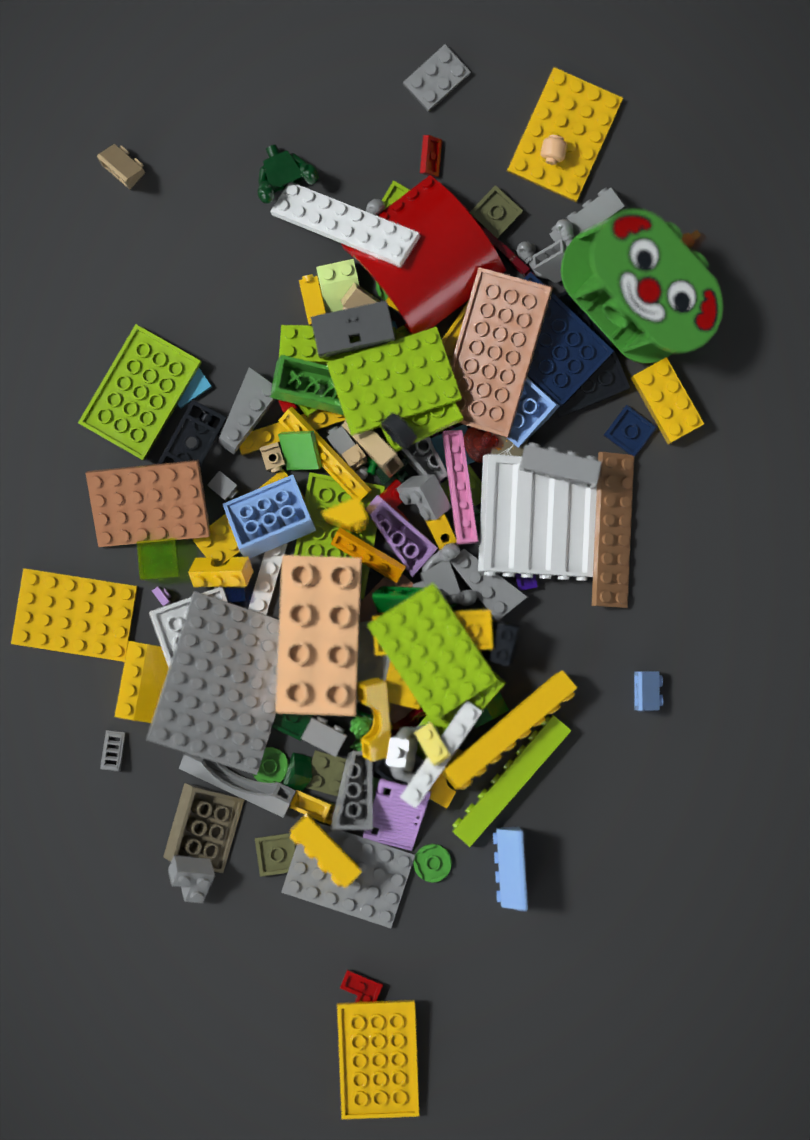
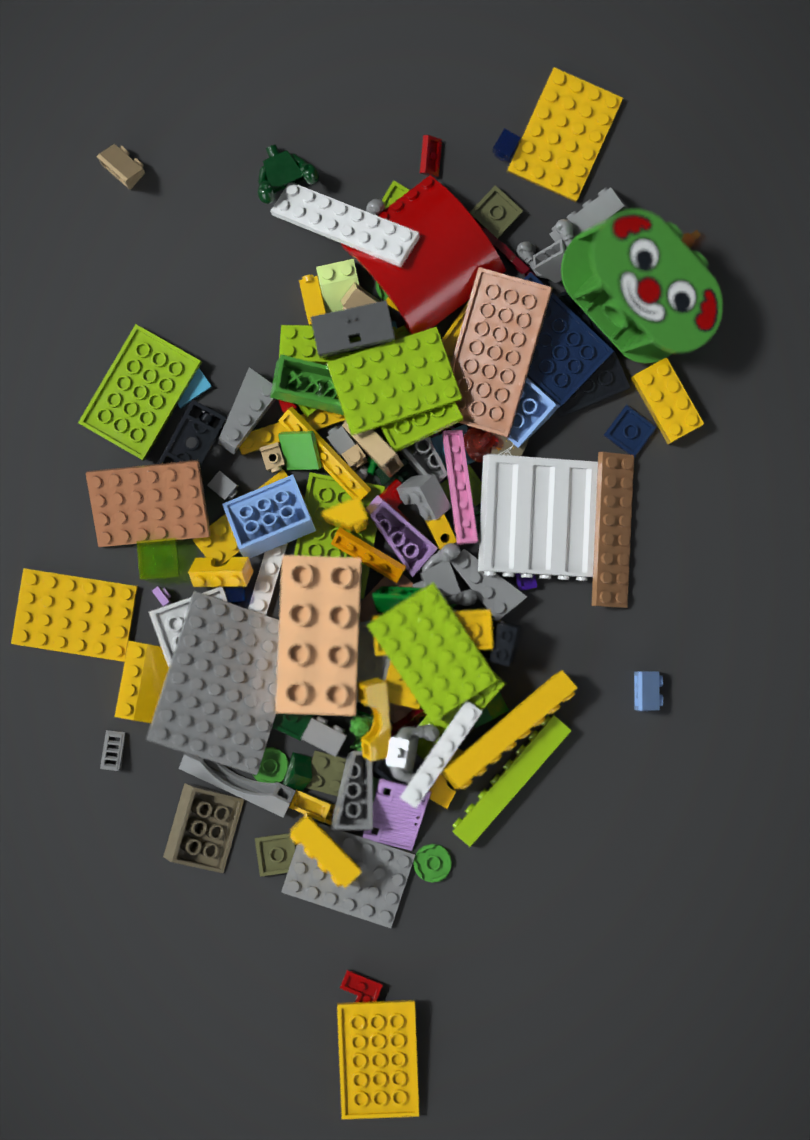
light grey brick [168,855,215,903] -> none
black tyre [381,412,417,449] -> none
light grey plate [403,45,471,112] -> none
light yellow plate [415,722,451,766] -> none
light blue slope [493,827,527,910] -> none
light grey wedge [519,443,601,489] -> none
light nougat head [540,135,567,165] -> none
none -> clear blue brick [492,128,521,162]

